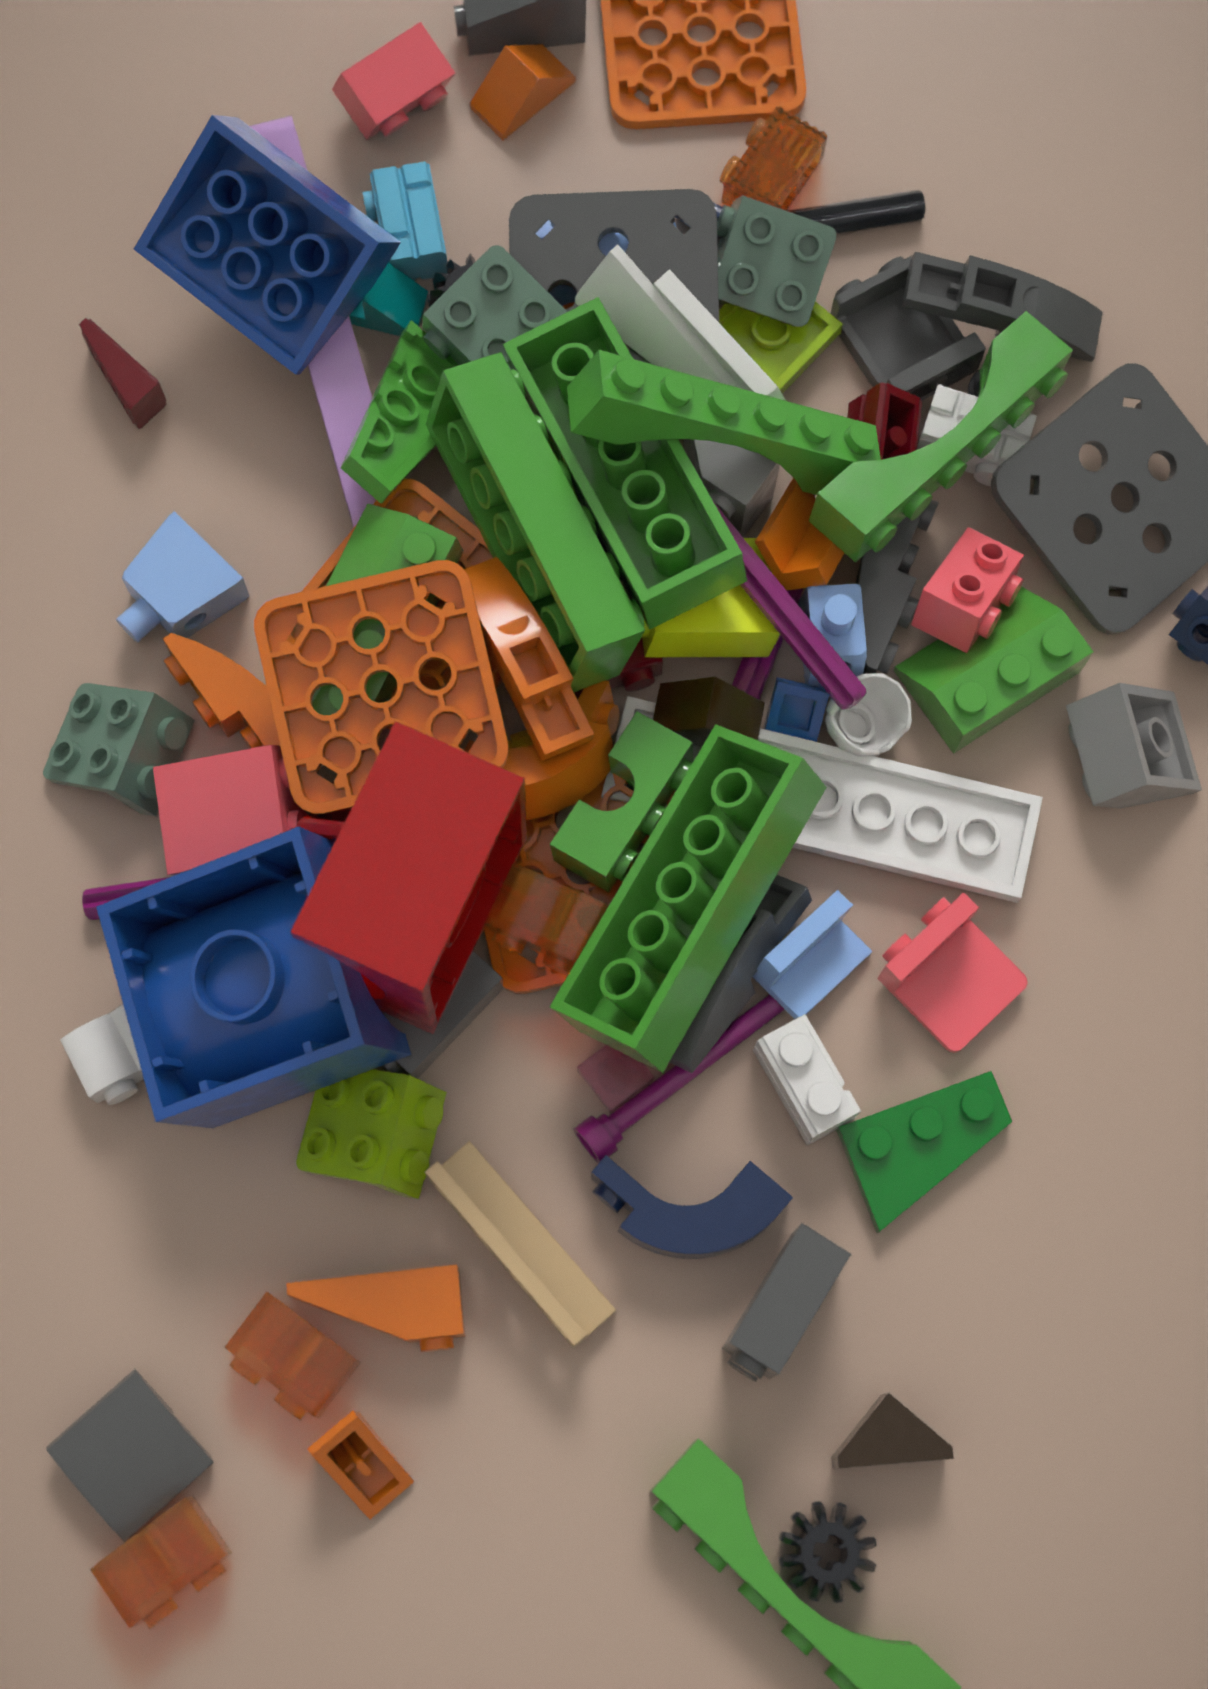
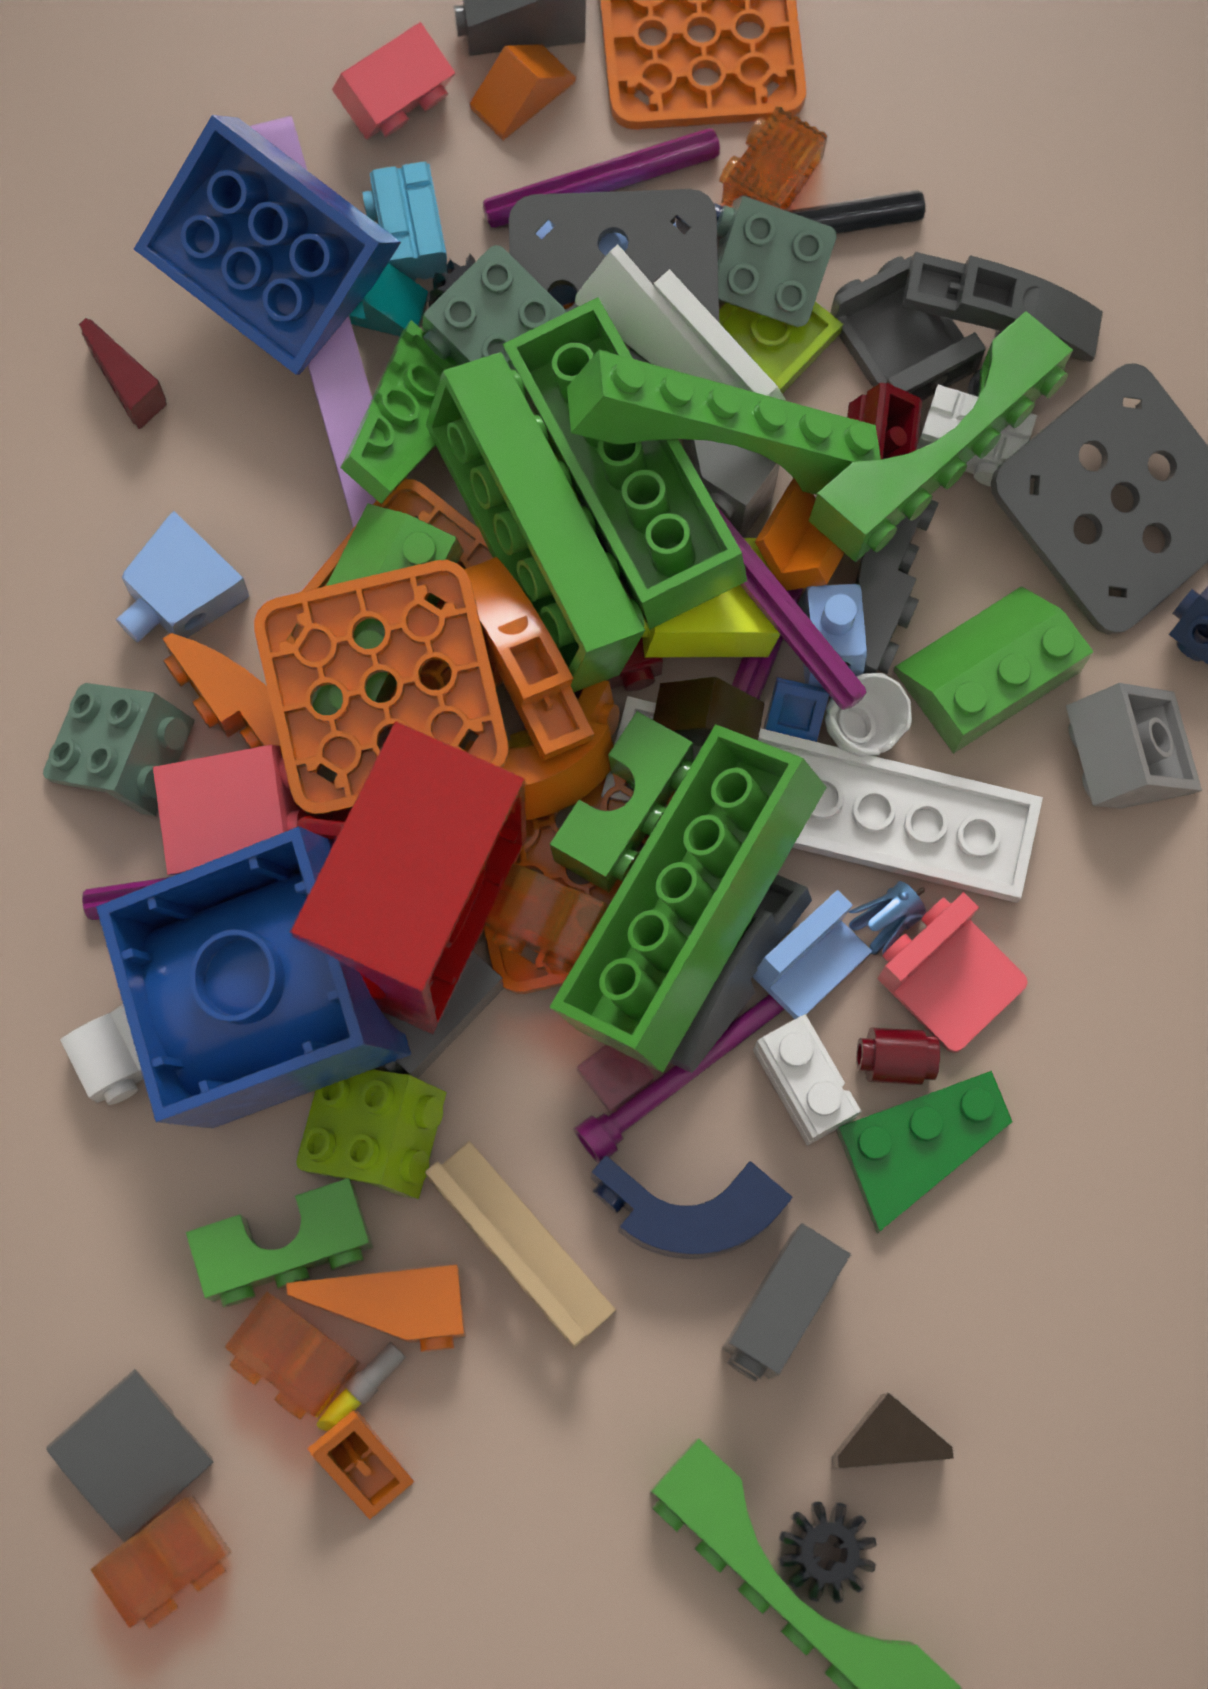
coral brick [911,527,1024,653] -> none
none -> bright green arch [186,1178,373,1307]
none -> light grey piece [316,1342,406,1431]
none -> magenta axle [483,128,720,228]
none -> flat silver piece [849,881,926,954]
none -> dark red brick [856,1027,940,1085]

